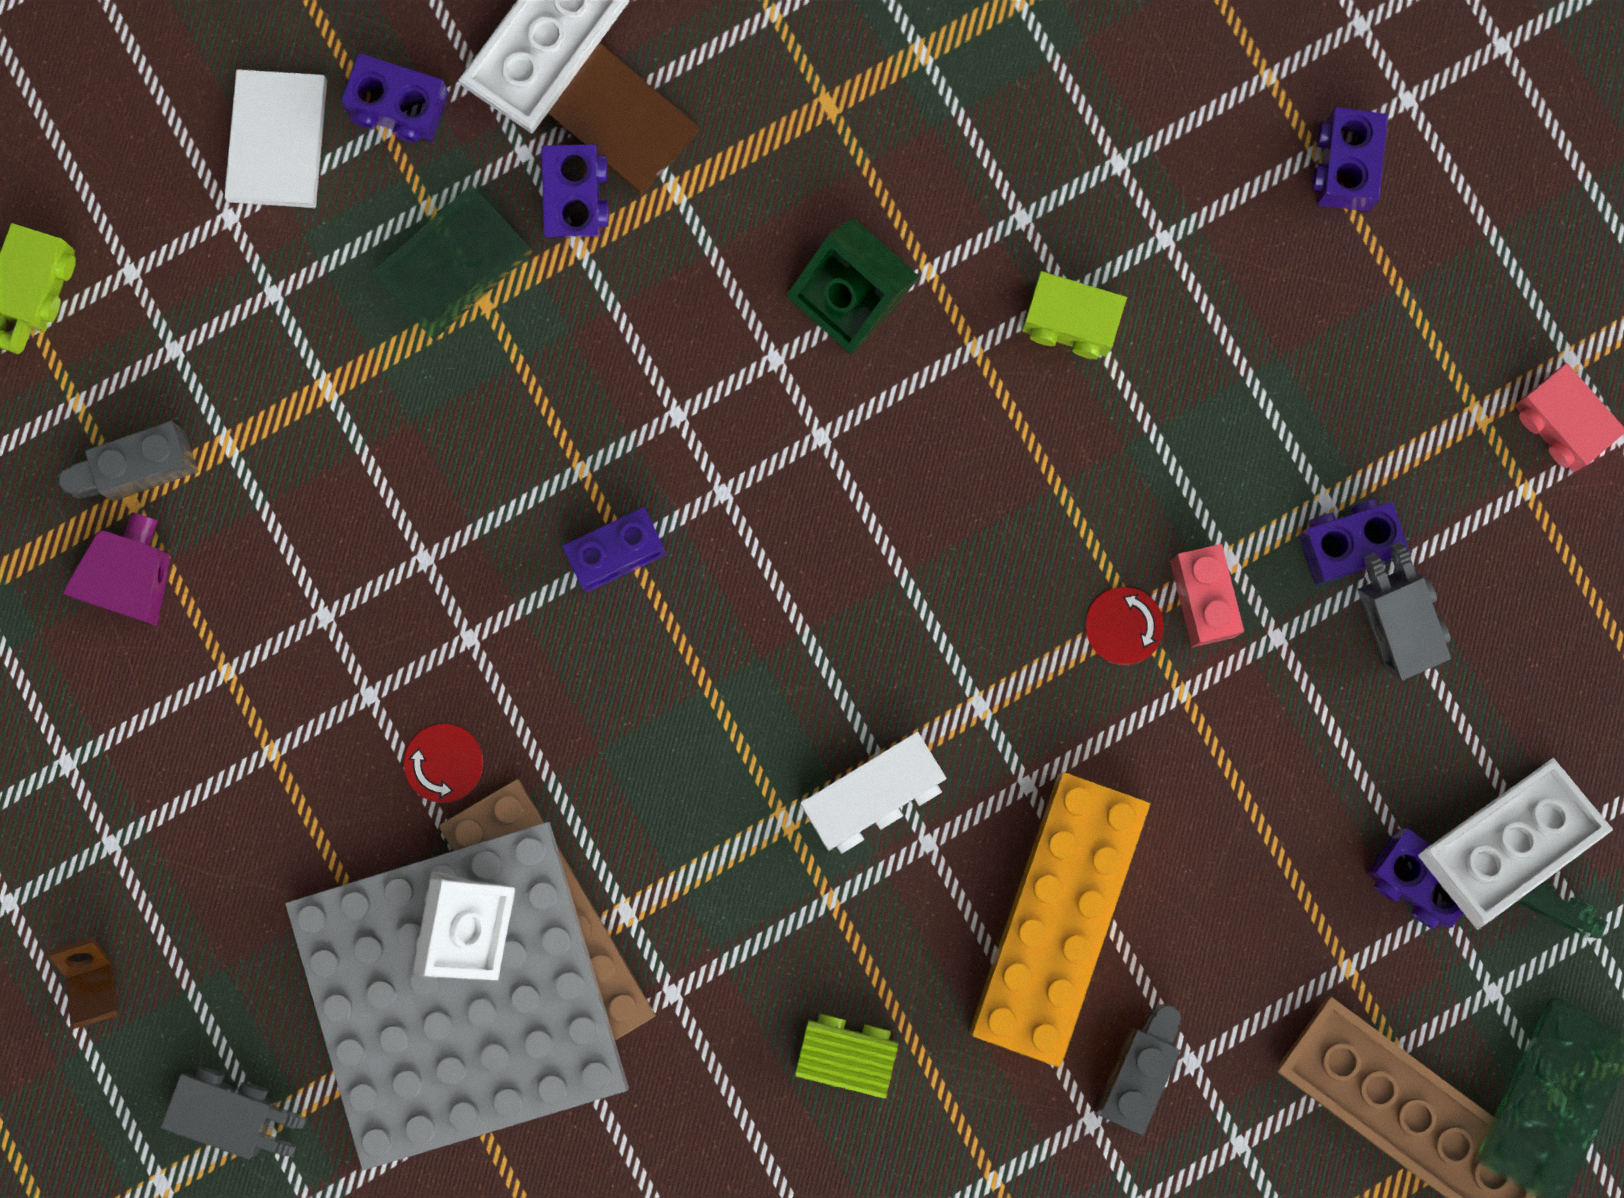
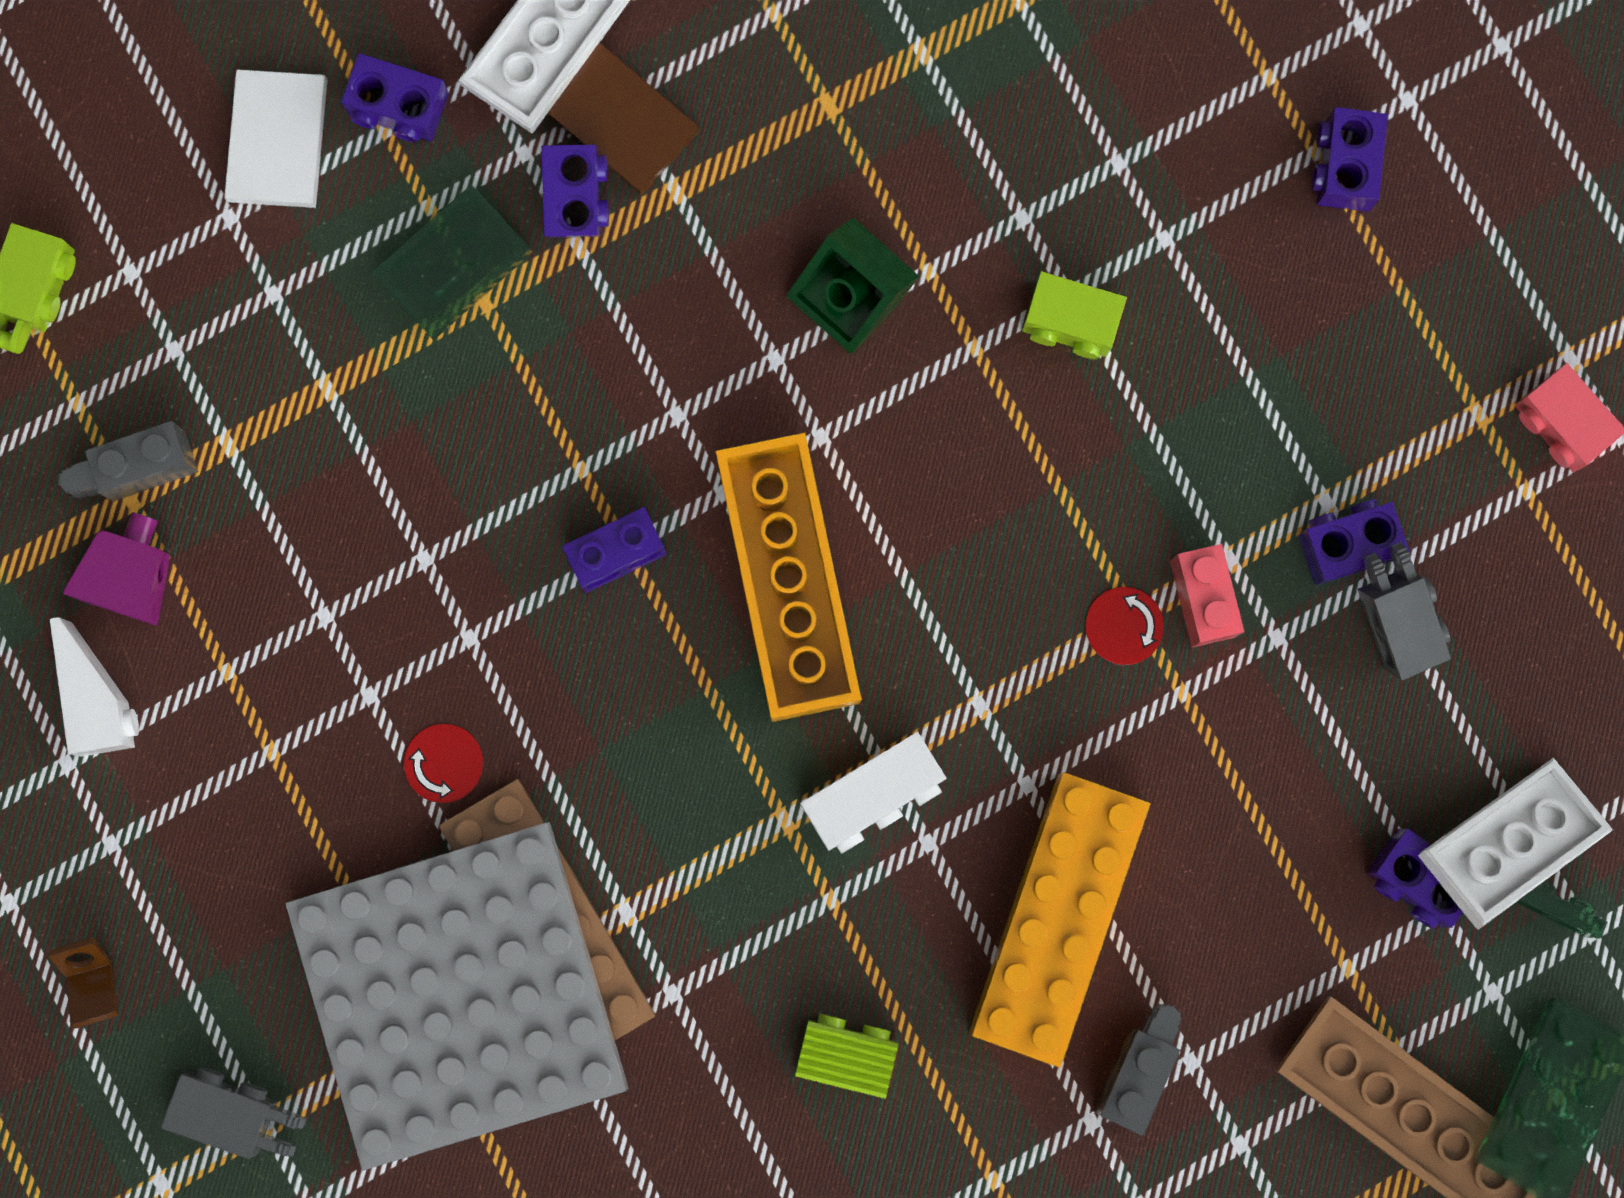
white bracket [413,872,515,980] -> none
none -> white slope [50,617,139,757]
none -> light orange brick [716,433,862,722]

